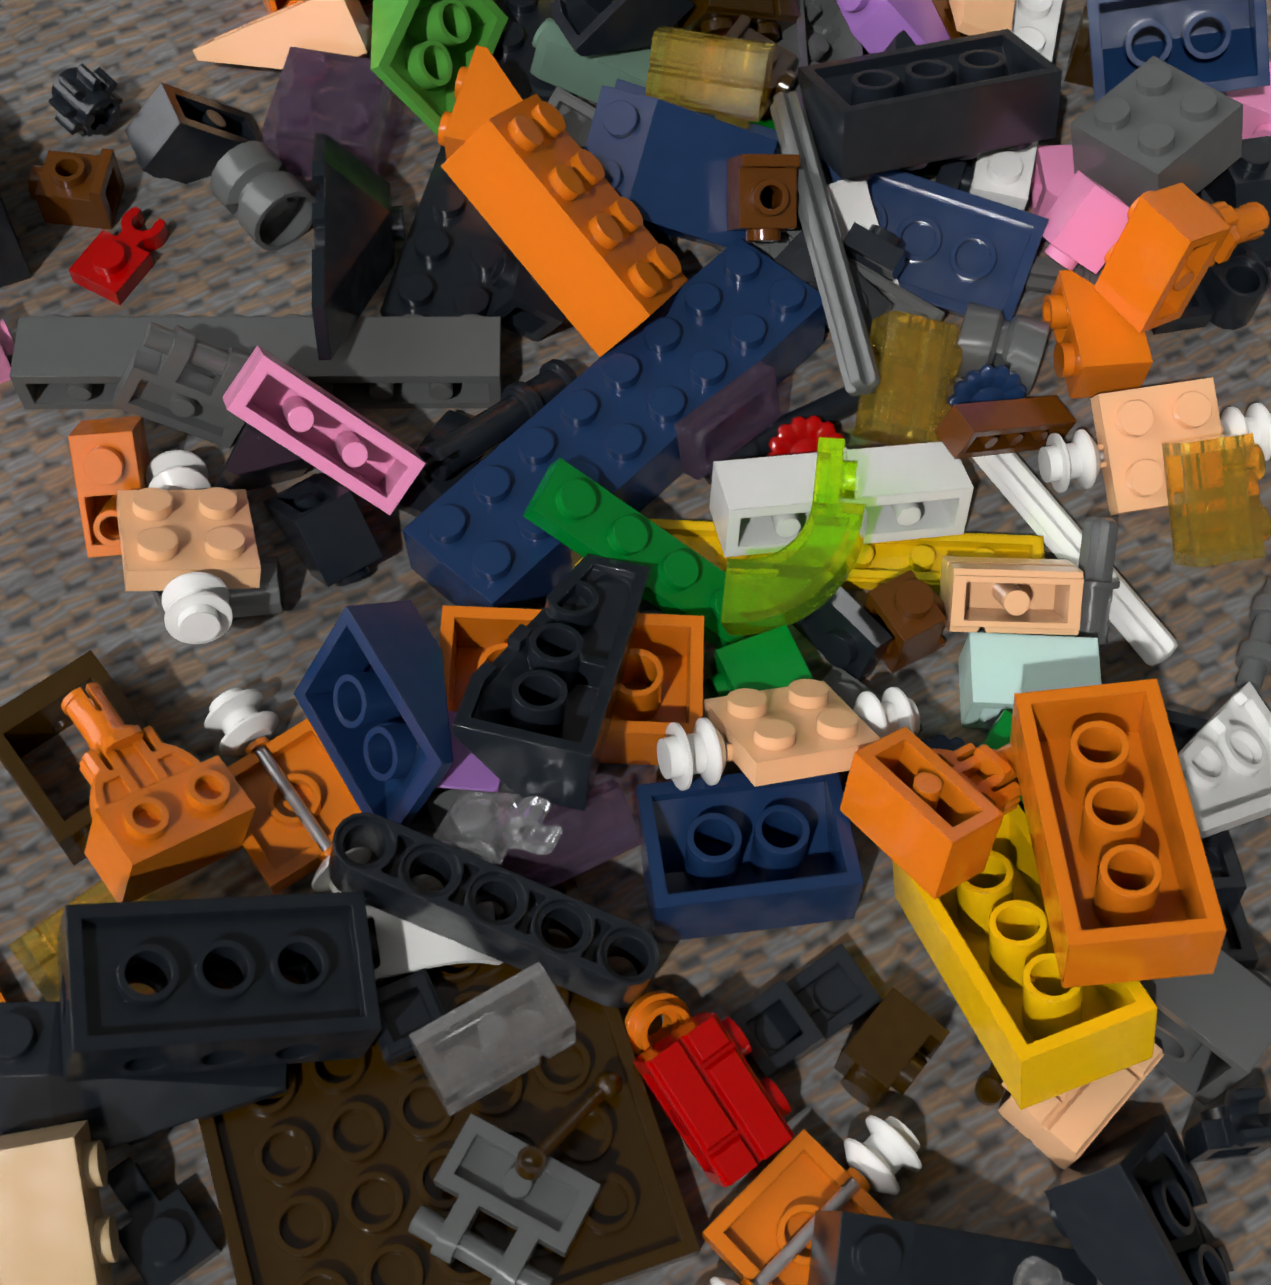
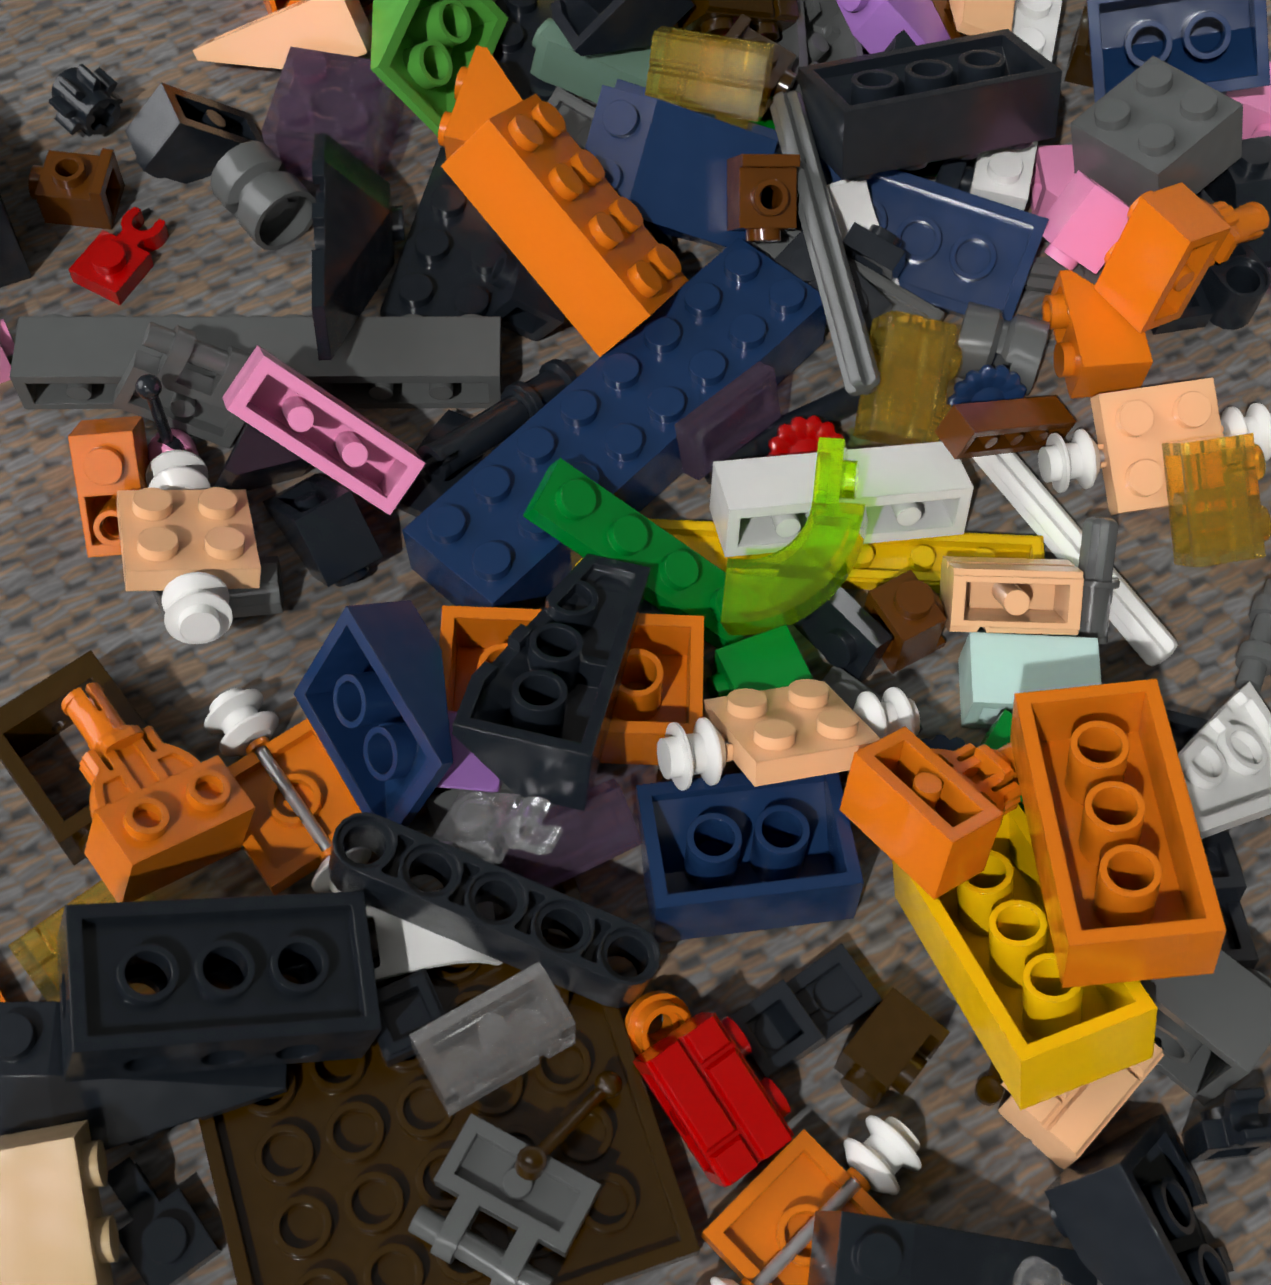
none -> black hinge [136,374,199,462]

